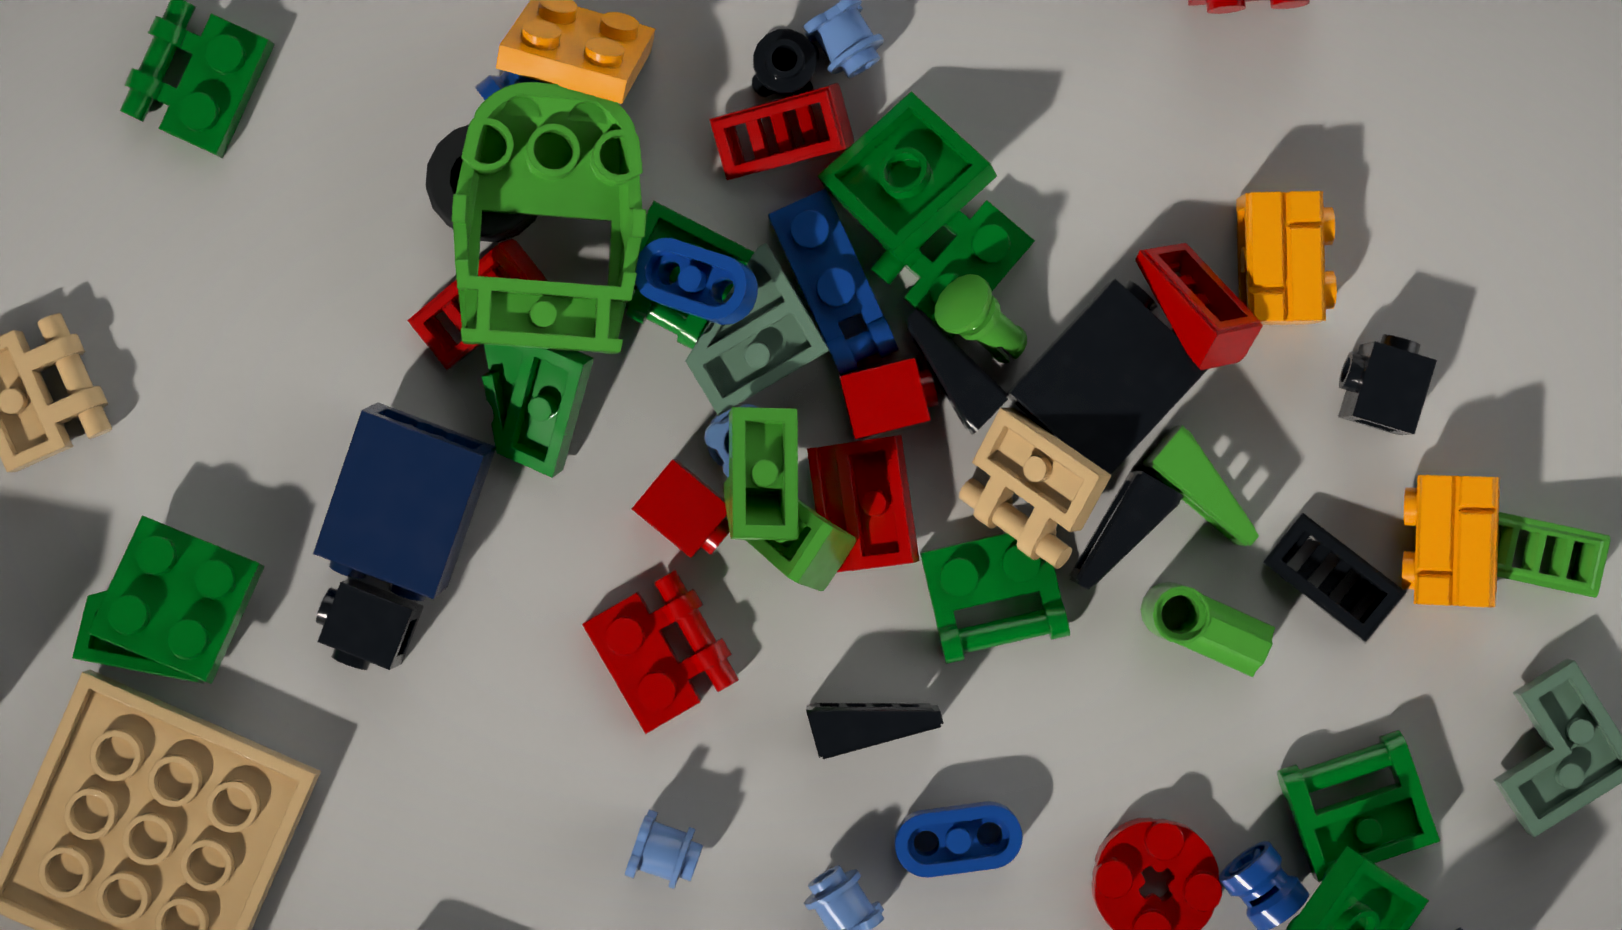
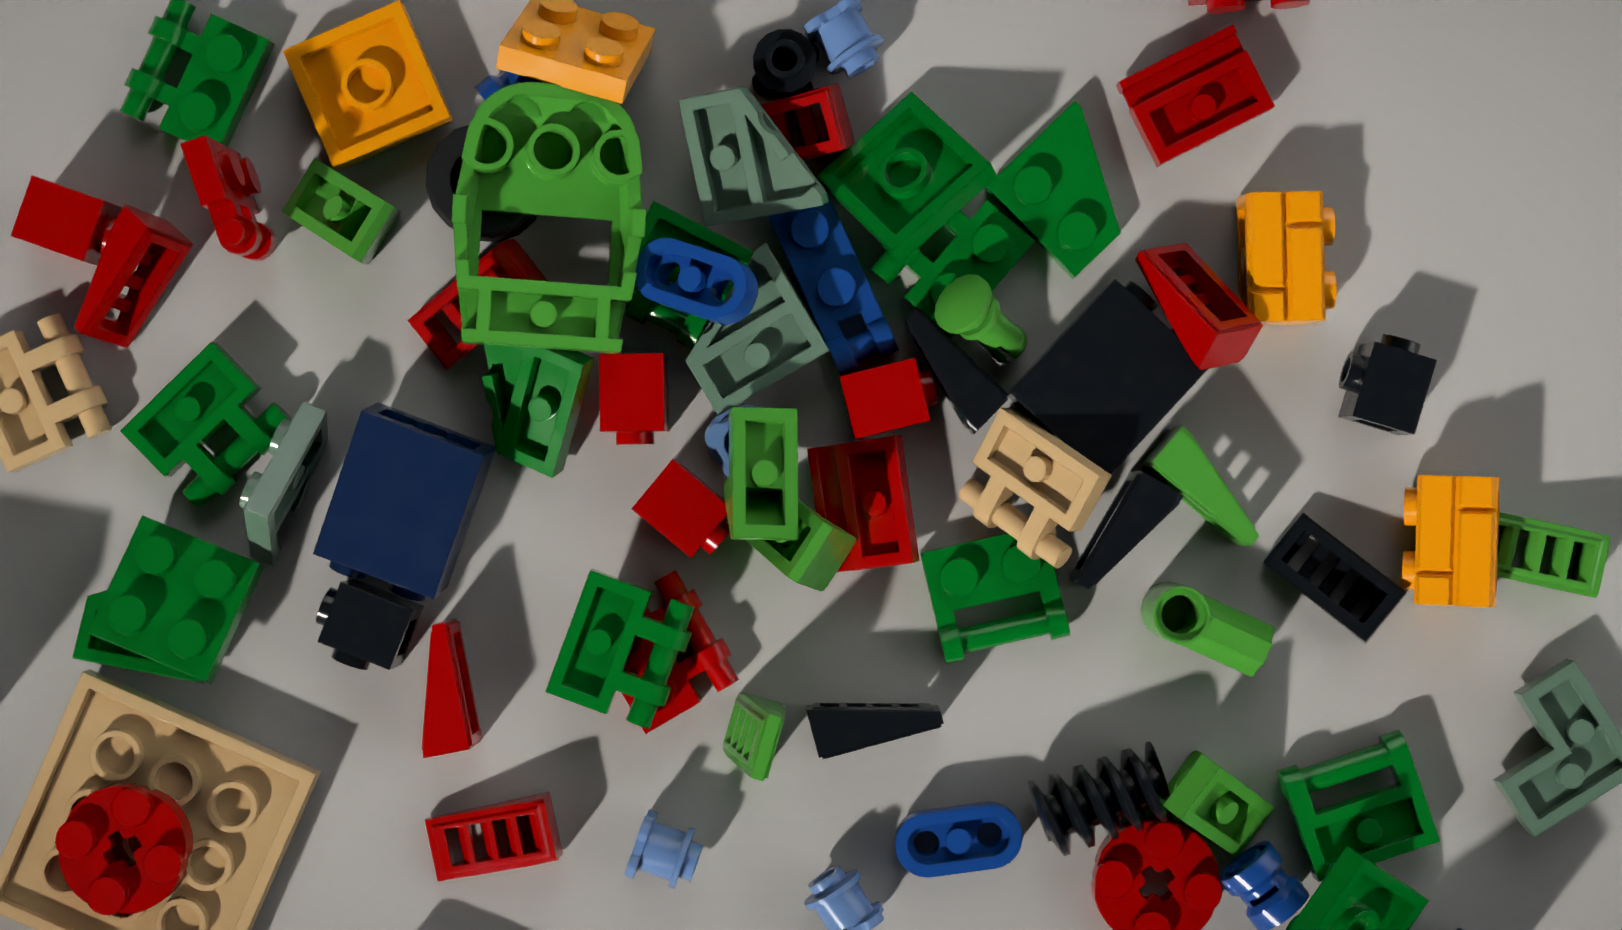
none -> red brick [11,175,123,265]
none -> red plate [55,782,193,915]
none -> red slope [74,204,194,348]
none -> green plate [120,342,292,508]
none -> red plate [180,135,276,261]
none -> sand green wing [239,402,328,566]
none -> light orange plate [282,0,454,171]
none -> bright green slope [282,158,401,264]
none -> red slope [422,618,482,758]
none -> red slope [425,792,563,882]
none -> green plate [545,569,695,728]
none -> red brick [599,353,669,445]
none -> sand green wing [678,86,829,227]
none -> bright green slope [723,692,786,781]
none -> green wing [985,101,1121,279]
none -> black piece [1028,741,1170,856]
none -> red plate [1116,24,1275,167]
none -> bright green slope [1163,750,1275,858]

